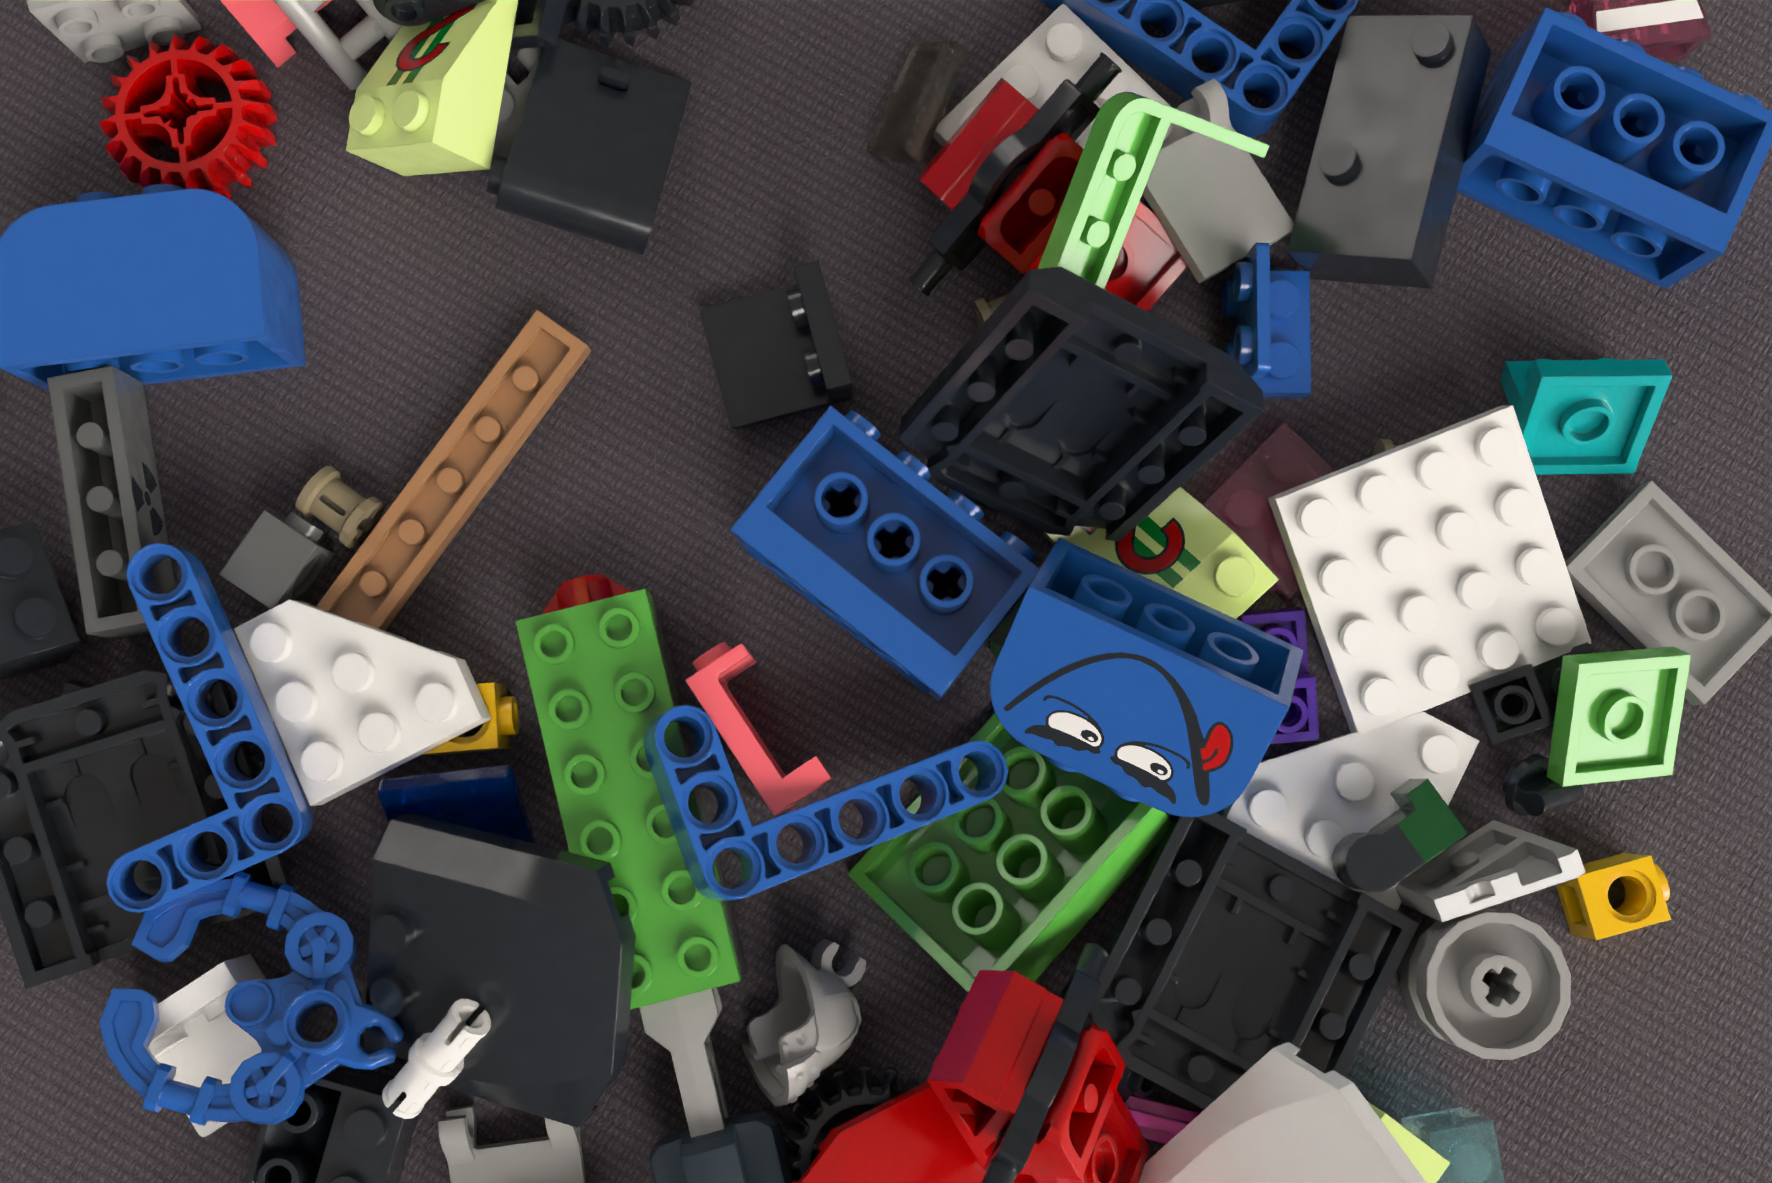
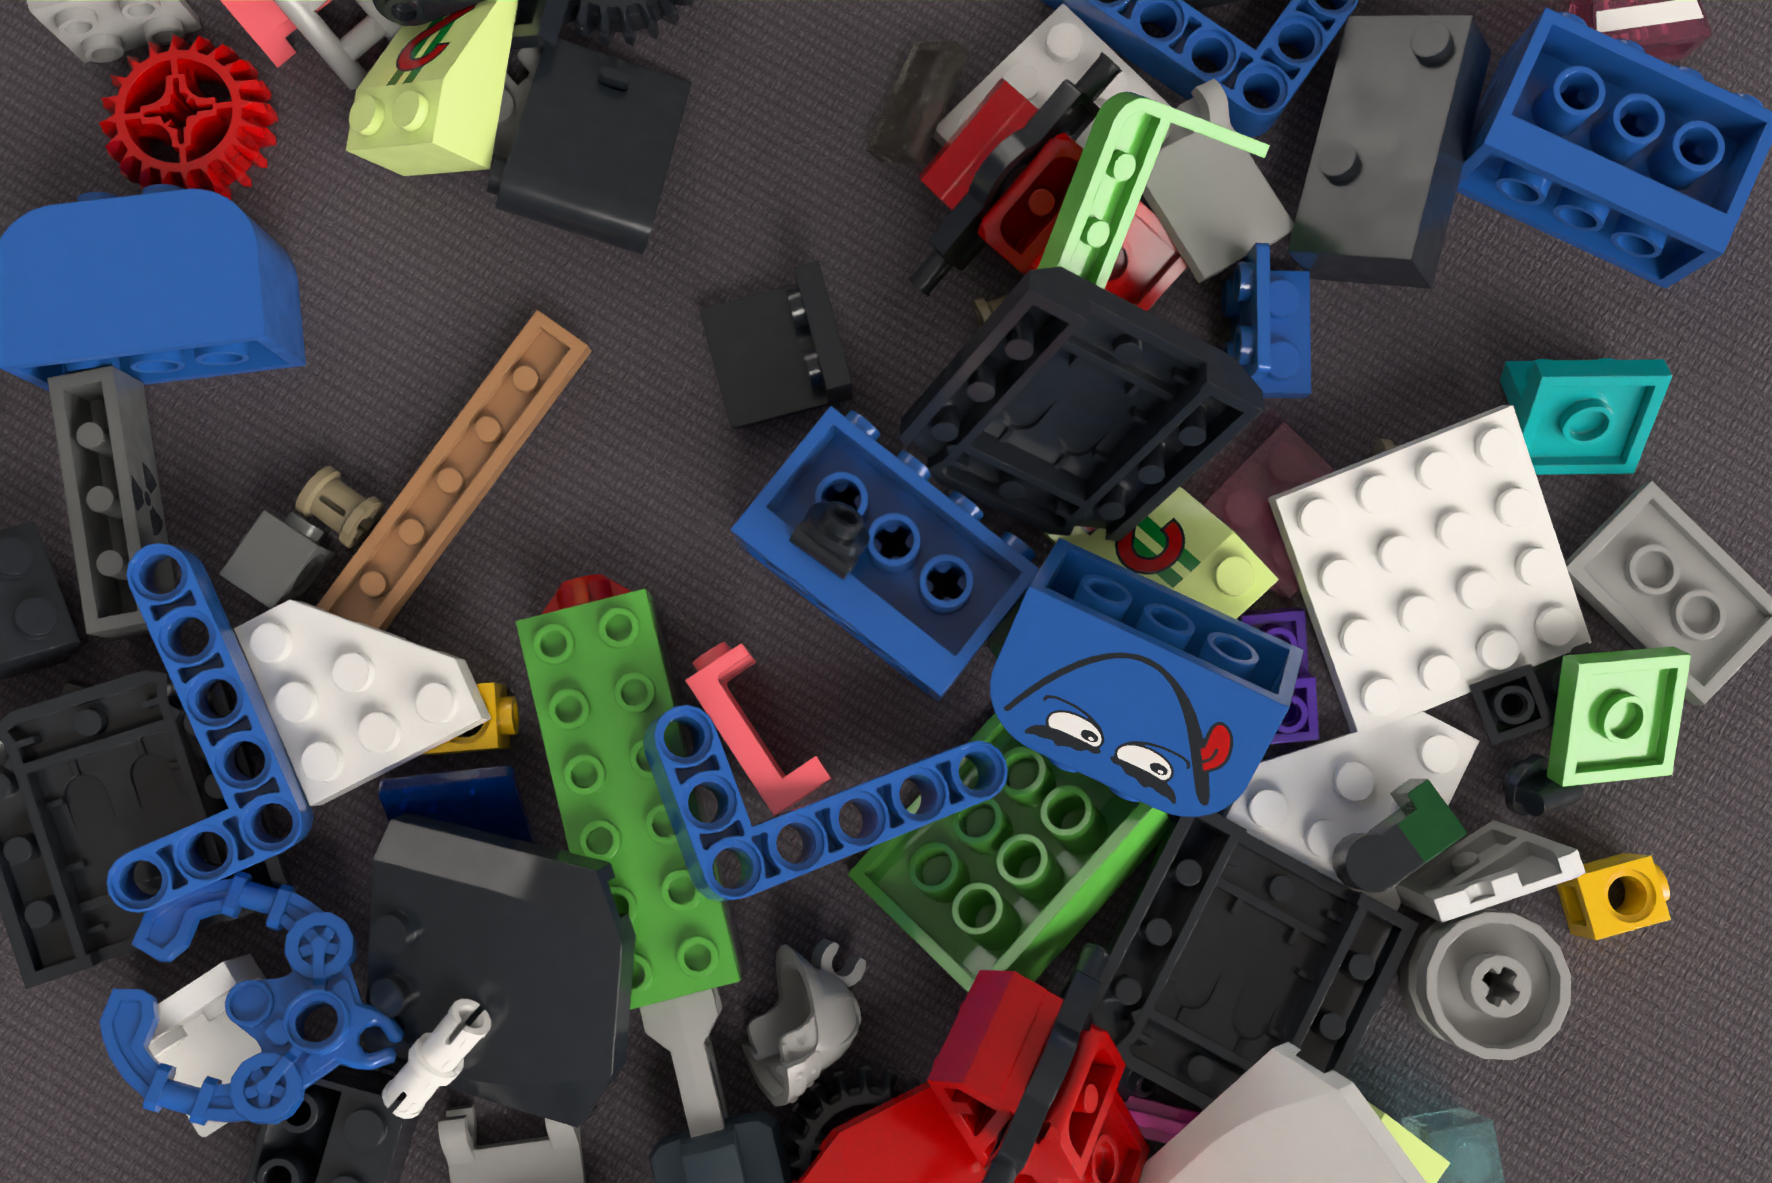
none -> black plate [789,501,870,581]

